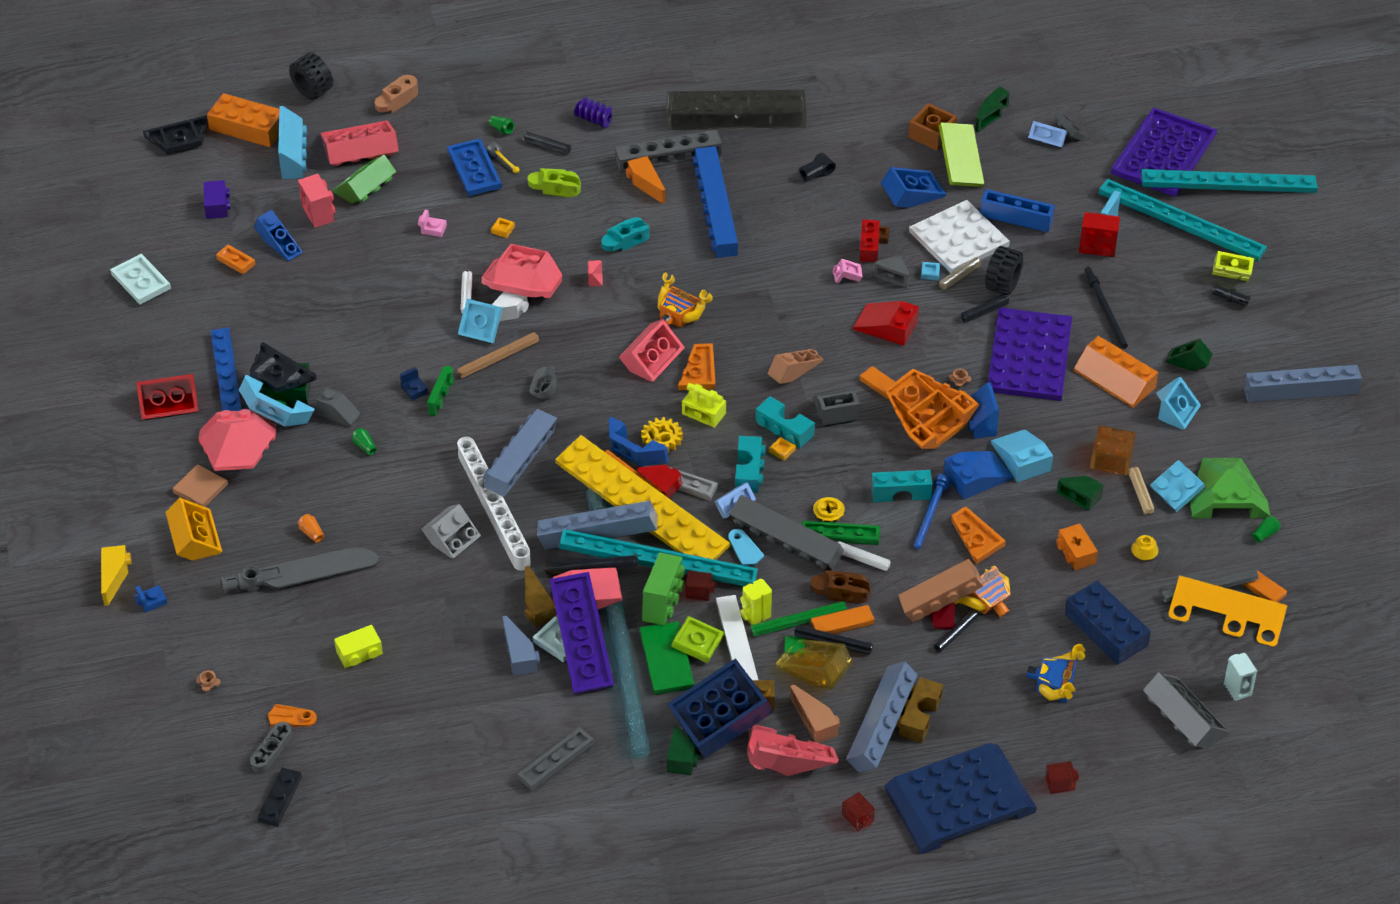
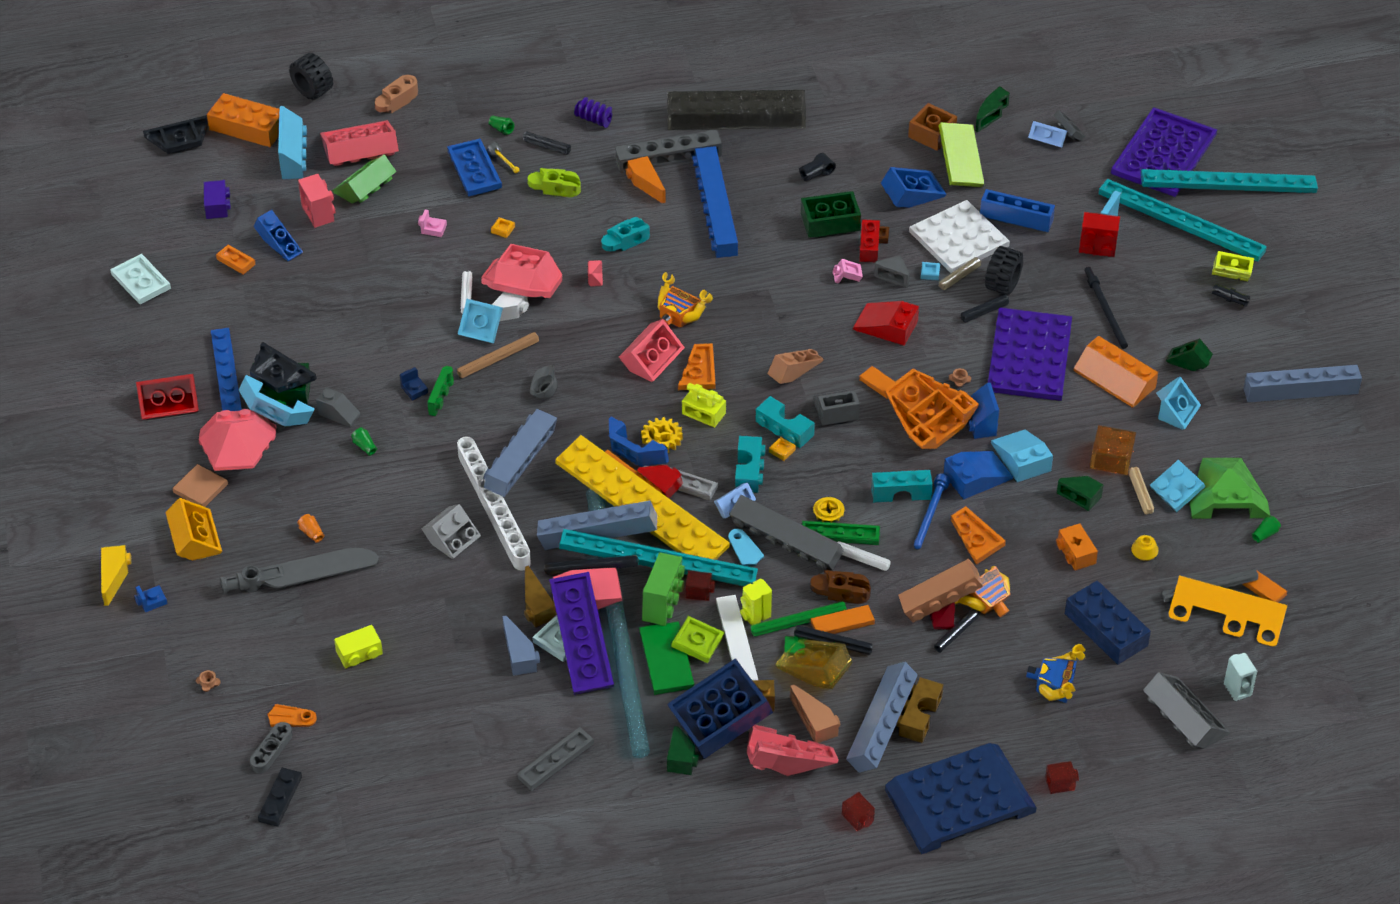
none -> dark green brick [801,191,861,238]

